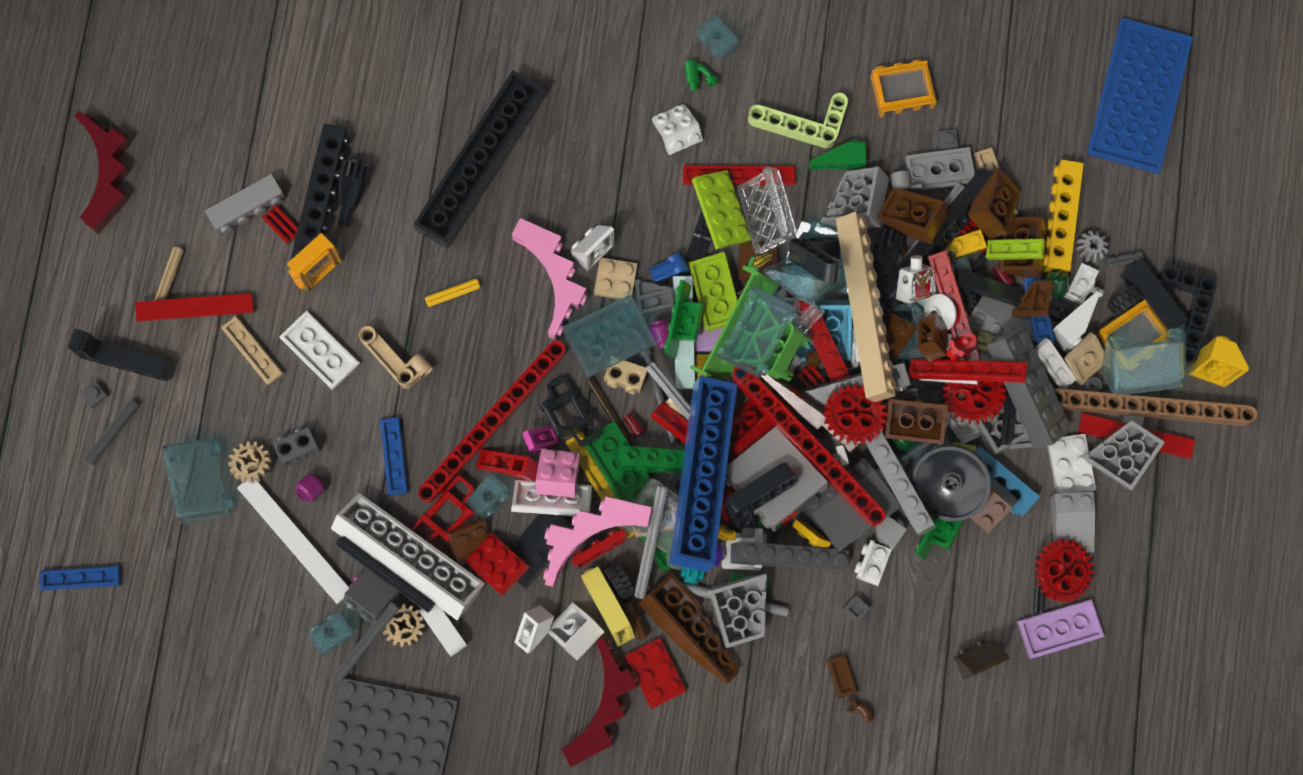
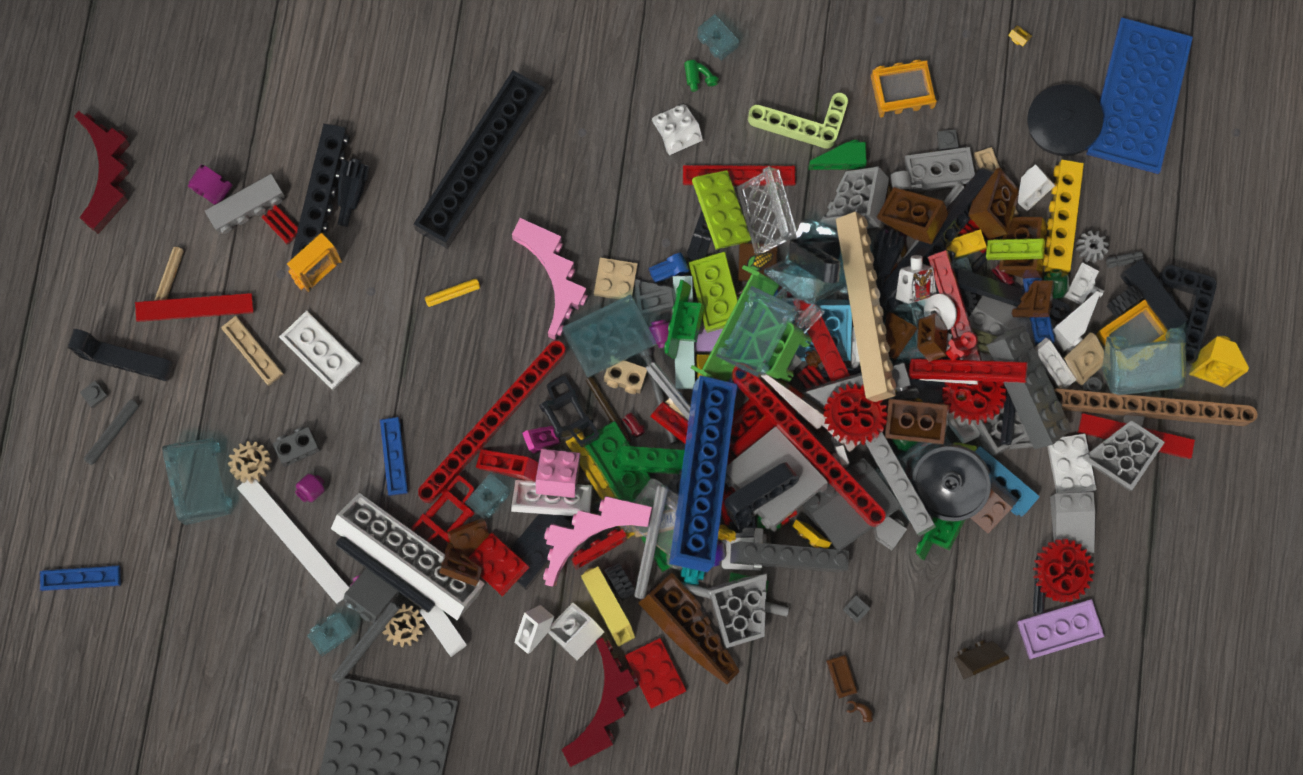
tan piece [359,326,433,389] -> none
white slope [571,225,614,271] -> none
reddish brown axle [622,601,648,641] -> none
white bracket [854,540,892,586] -> none
none -> magenta brick [188,164,233,205]
none -> reddish brown wing [439,543,482,586]
none -> yellow plate [1008,25,1032,46]
none -> white slope [1018,164,1056,211]
none -> black dish [1027,84,1103,156]

